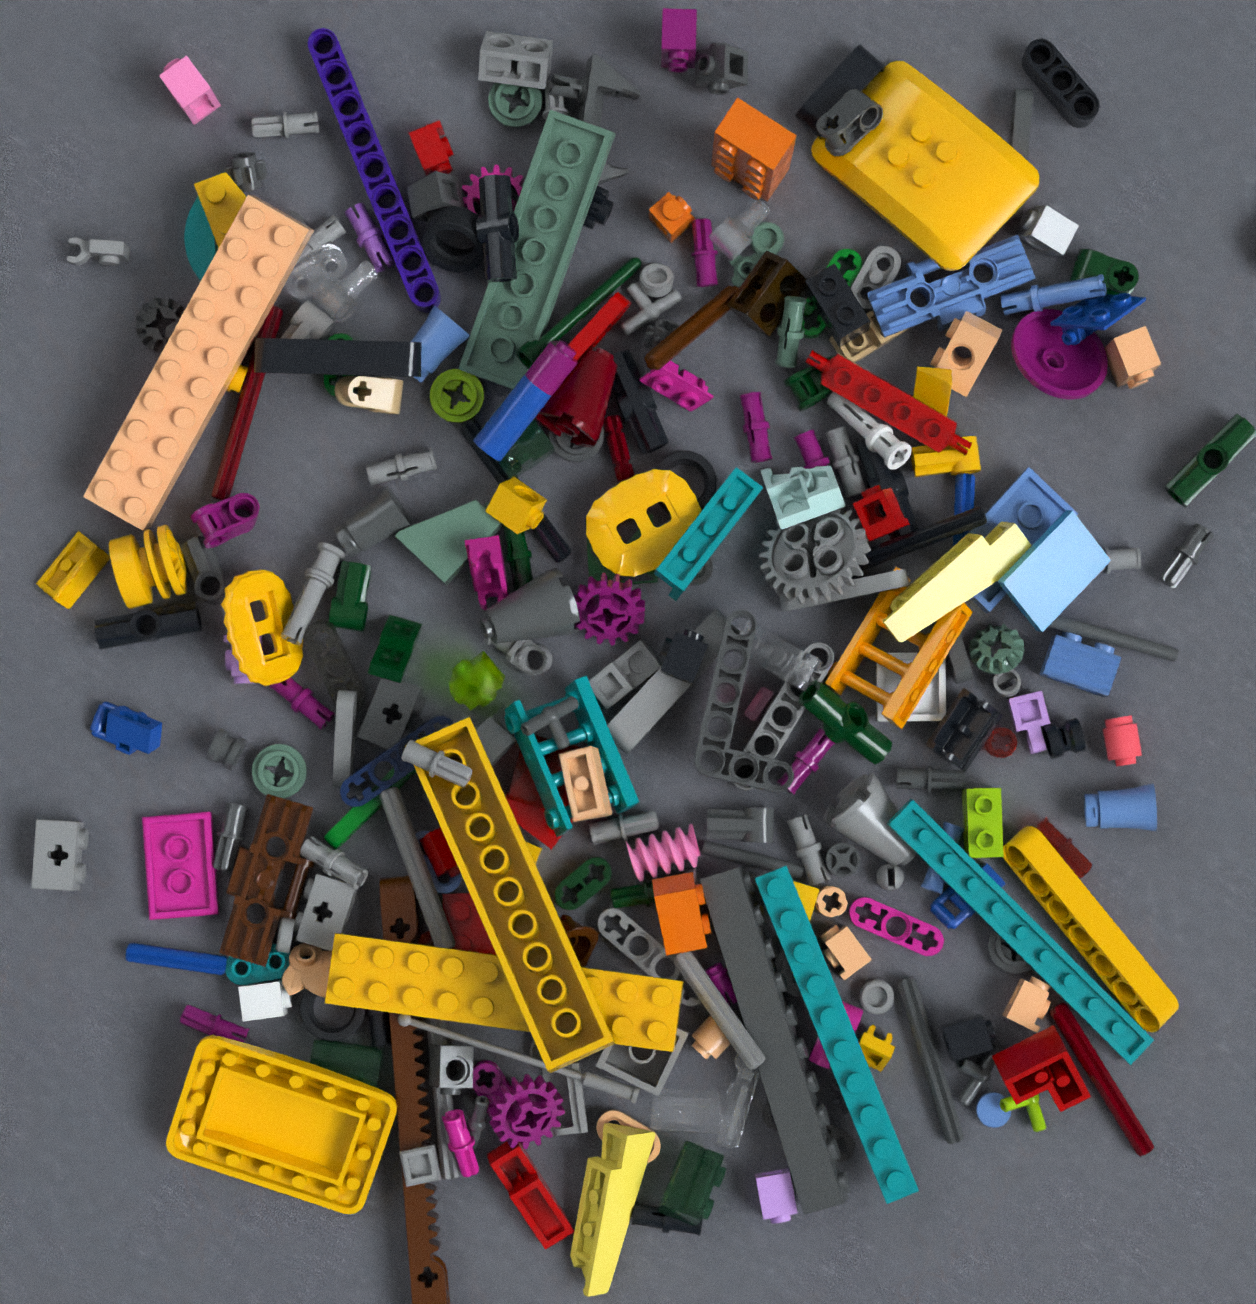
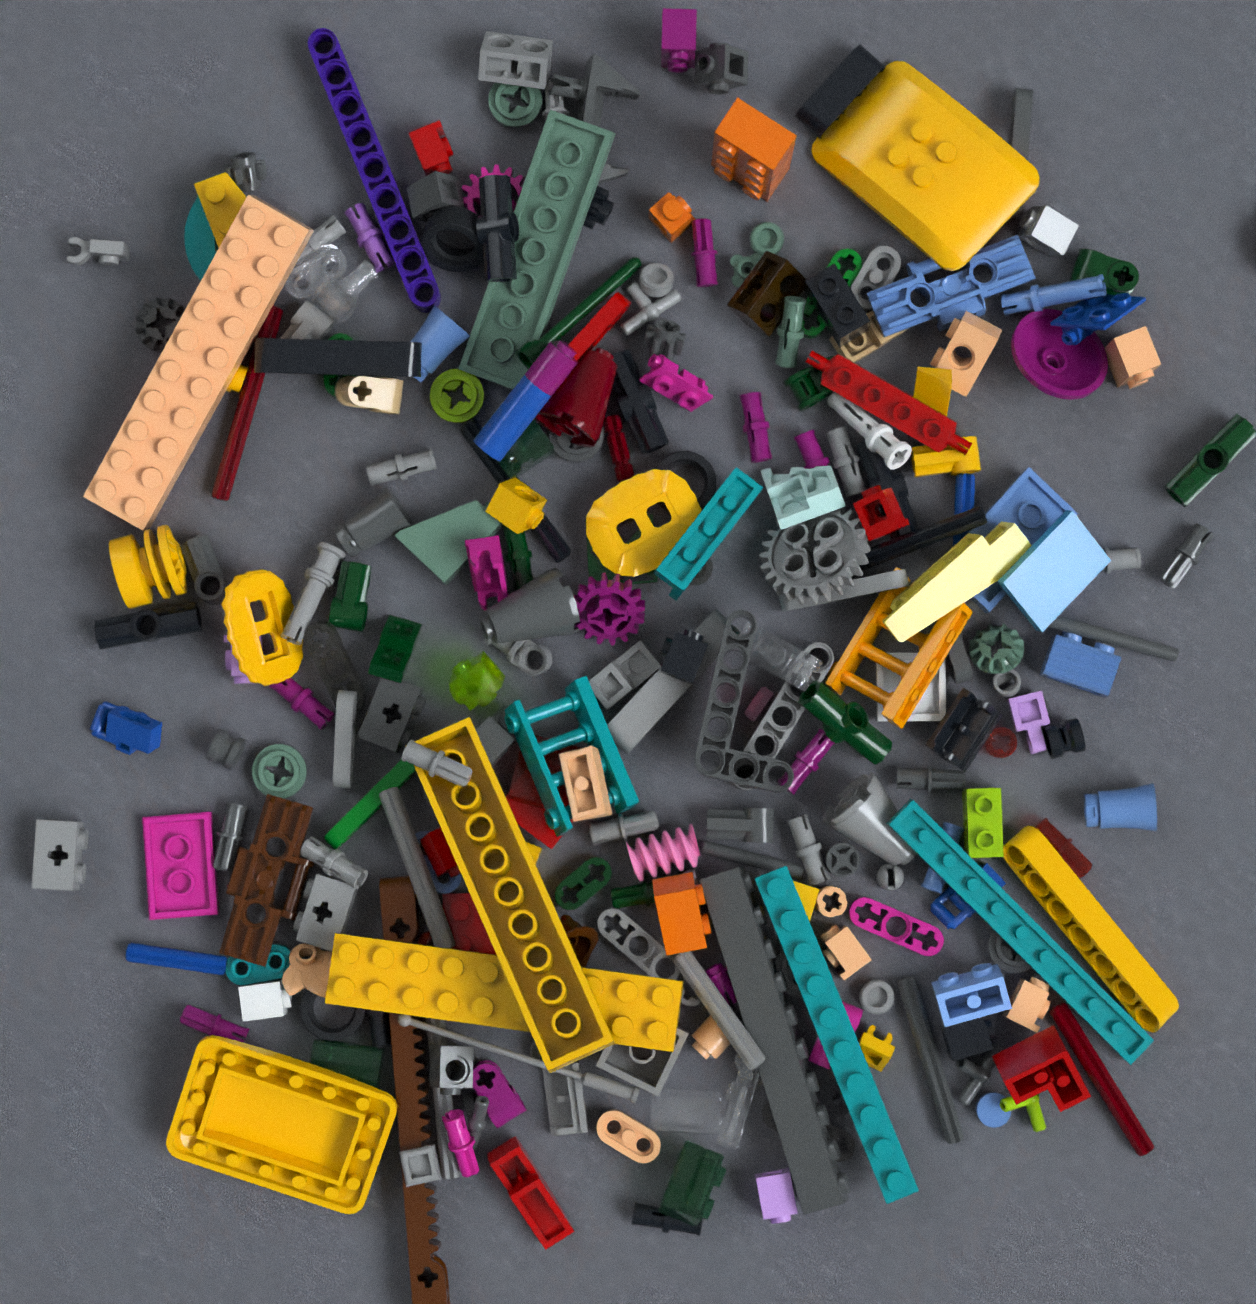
yellow slope [36,531,110,609] -> none
bright pink brick [159,56,221,125] -> none
magenta piece [190,493,260,549] -> none
light grey axle [251,111,320,138] -> none
light grey tile [276,917,295,953] -> none
dark blue beam [340,715,454,807] -> none
magenta gear [488,1074,565,1149] -> none
dark grey piece [521,696,579,749] -> none
light yellow wedge [570,1123,655,1297] -> none
reddish brown axle [644,285,739,370] -> none
clear pin [709,200,770,261] -> none
dark grey piece [816,89,883,156] -> none
black beam [1021,38,1100,128] -> none
coral brick [1103,715,1142,767] -> none
none -> light blue brick [931,963,1012,1027]

